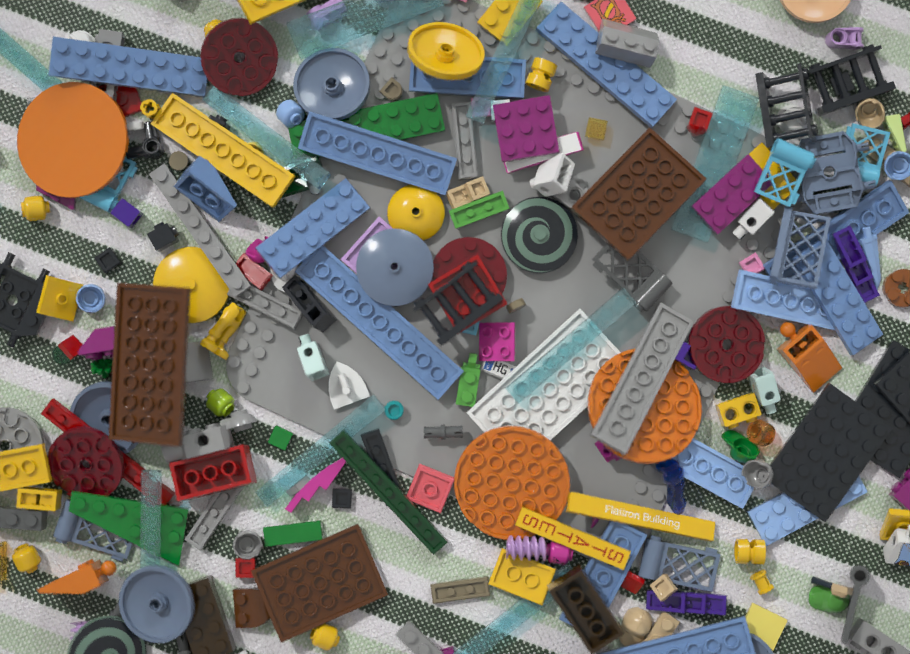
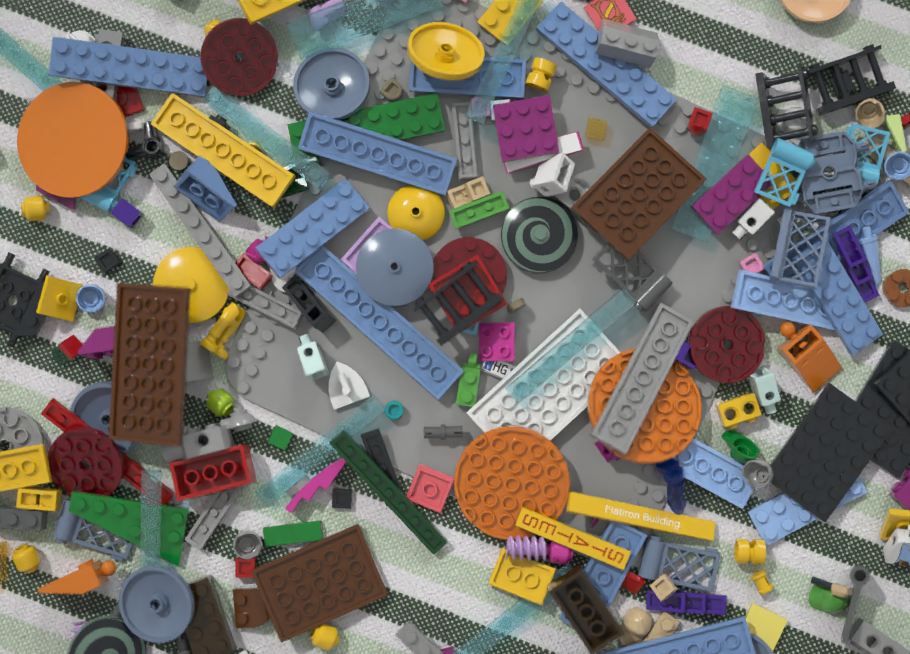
green plant [91,358,113,378] -> none
yellow bush [140,99,161,119] -> none
black brick [147,222,179,252] -> none
light blue head [276,100,305,128] -> none
dark tan tile [430,576,490,604] -> none
clear orange head [746,419,776,447] -> none
lavender piece [825,27,864,50] -> none

